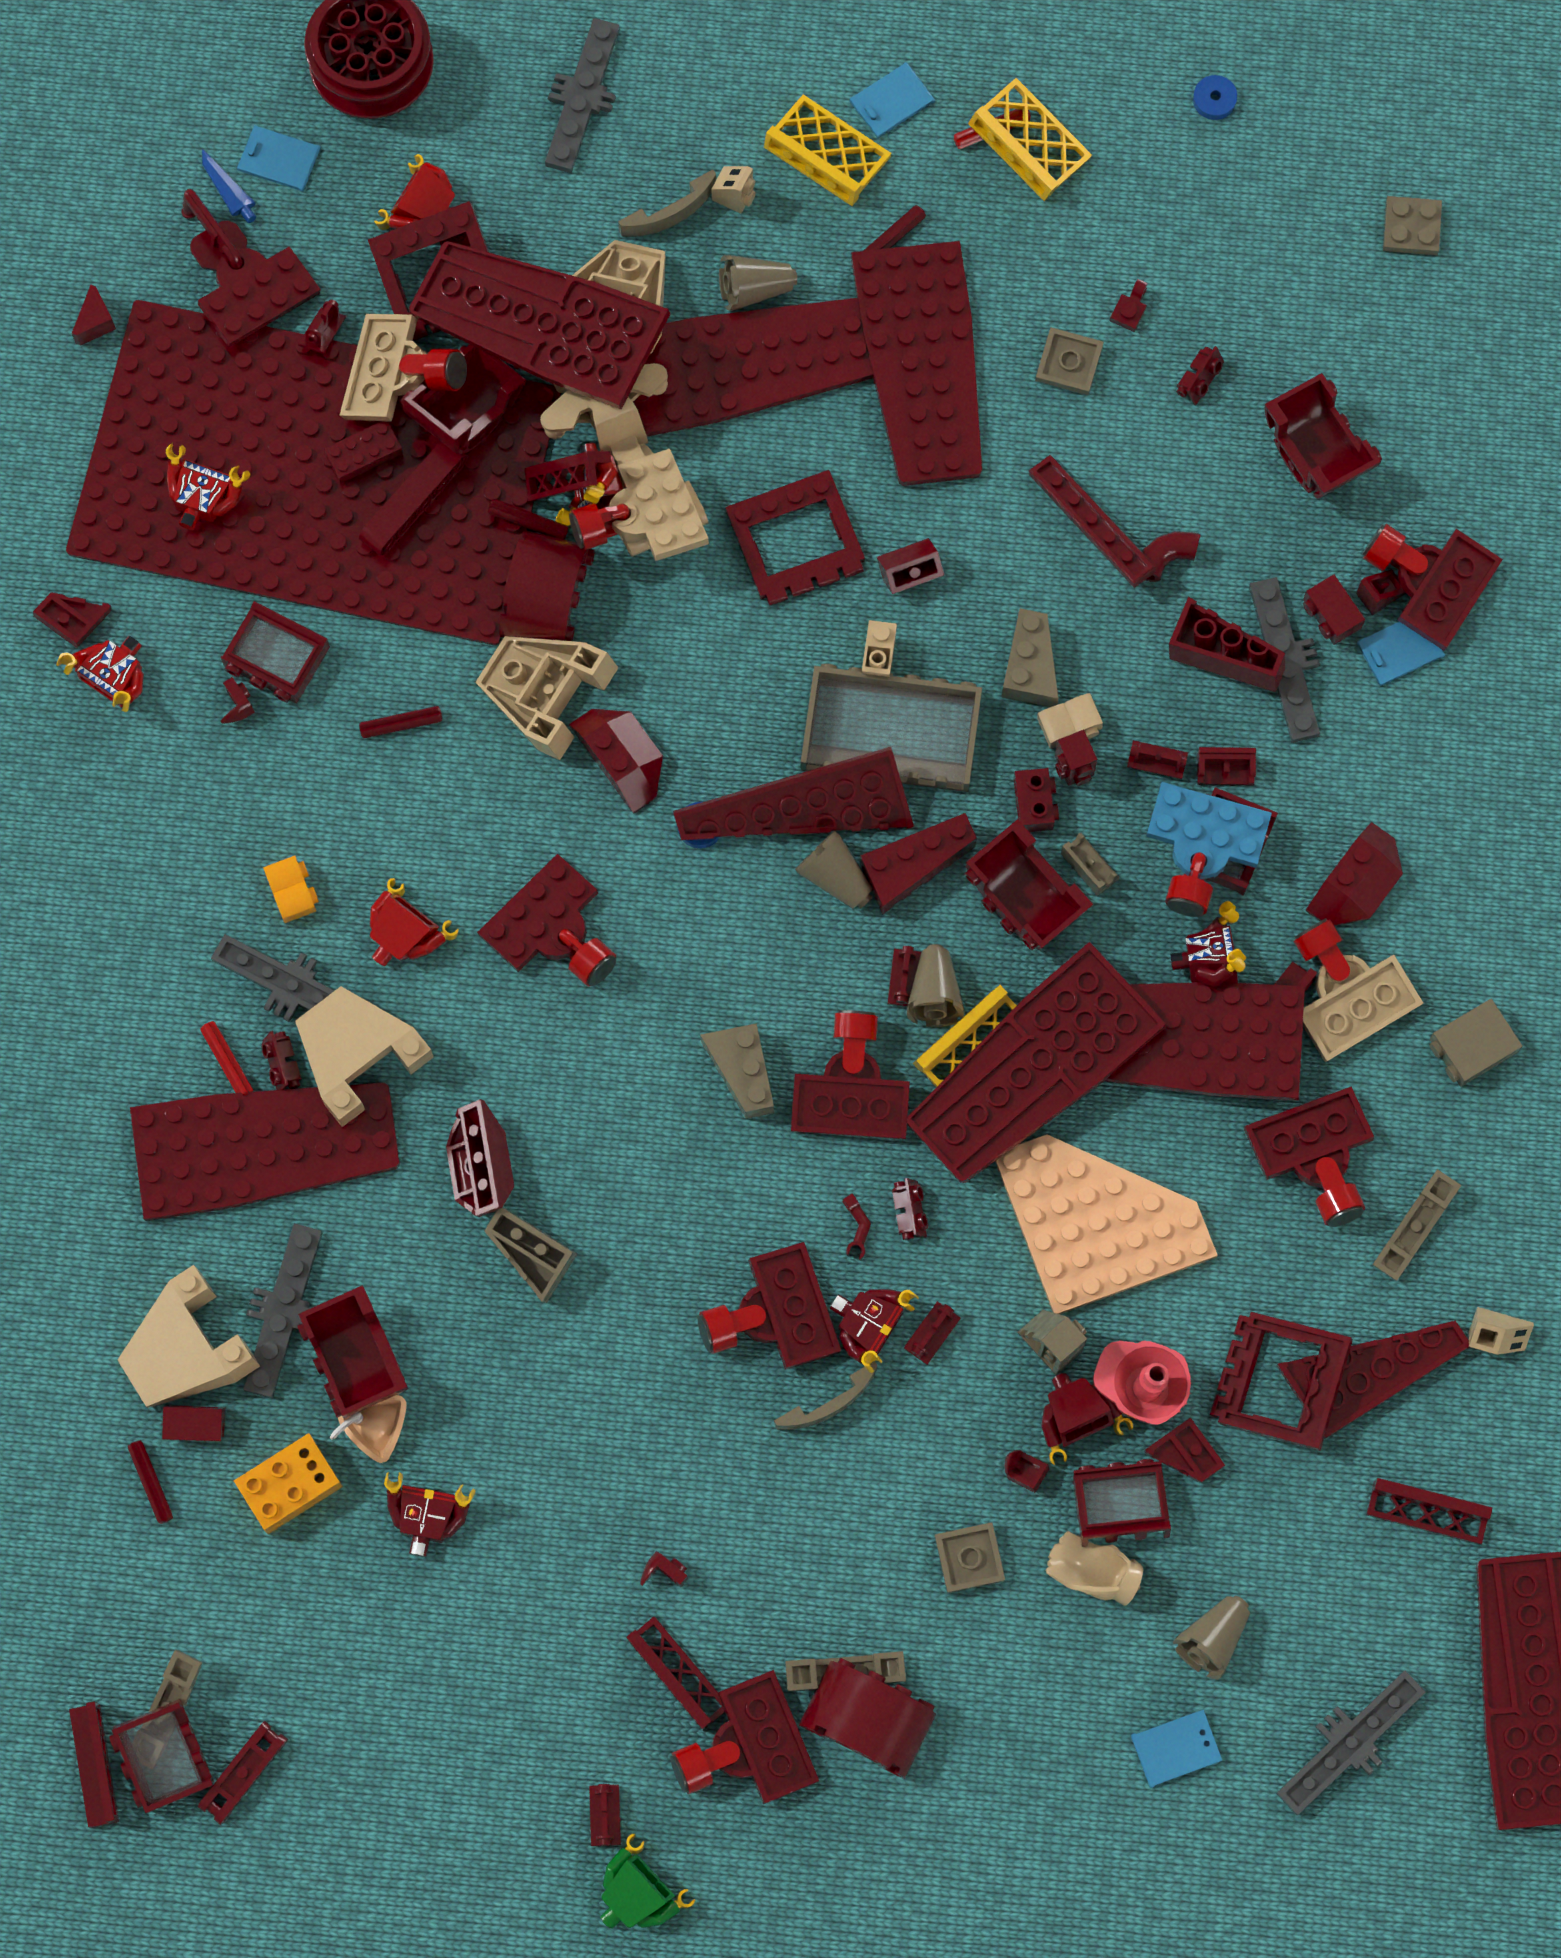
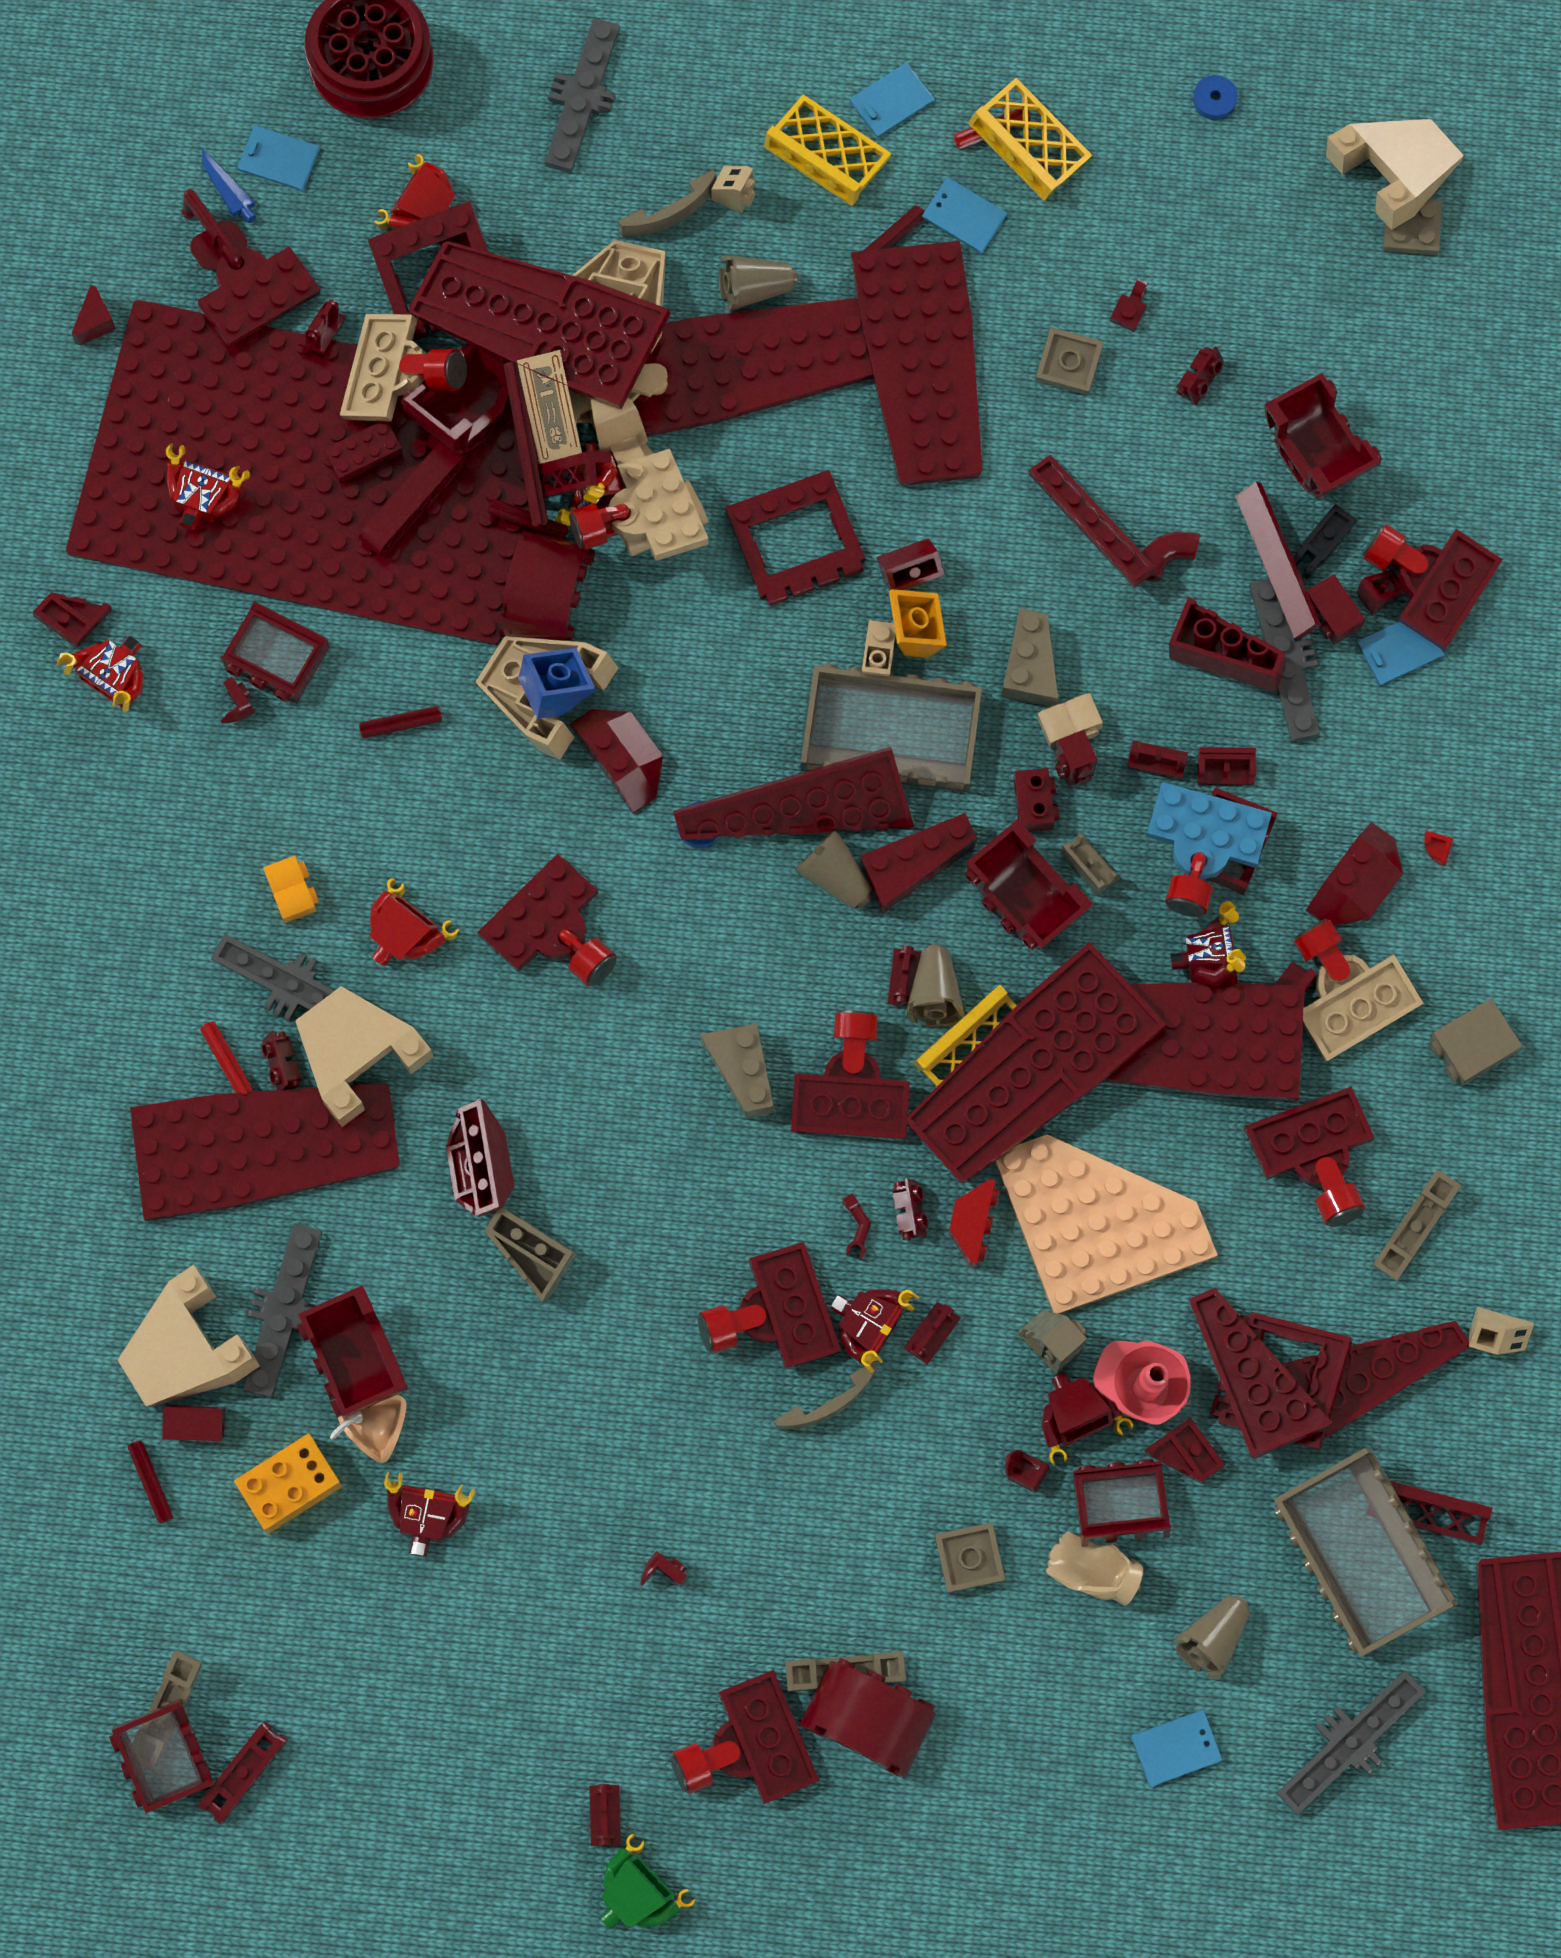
dark red fence [69,1701,119,1828] -> none
dark red fence [626,1616,725,1731] -> none
none -> dark red axle [504,362,548,527]
none -> sticker [517,350,582,464]
none -> blue slope [518,647,595,719]
none -> light orange slope [889,589,947,658]
none -> dark azure container [922,177,1008,254]
none -> red slope [948,1179,999,1269]
none -> dark red wing [1189,1288,1335,1460]
none -> tile [1235,482,1321,640]
none -> clear window [1274,1447,1458,1657]
none -> black hinge [1293,504,1357,579]
none -> tan wedge [1326,119,1464,230]
none -> red tile [1424,830,1453,867]

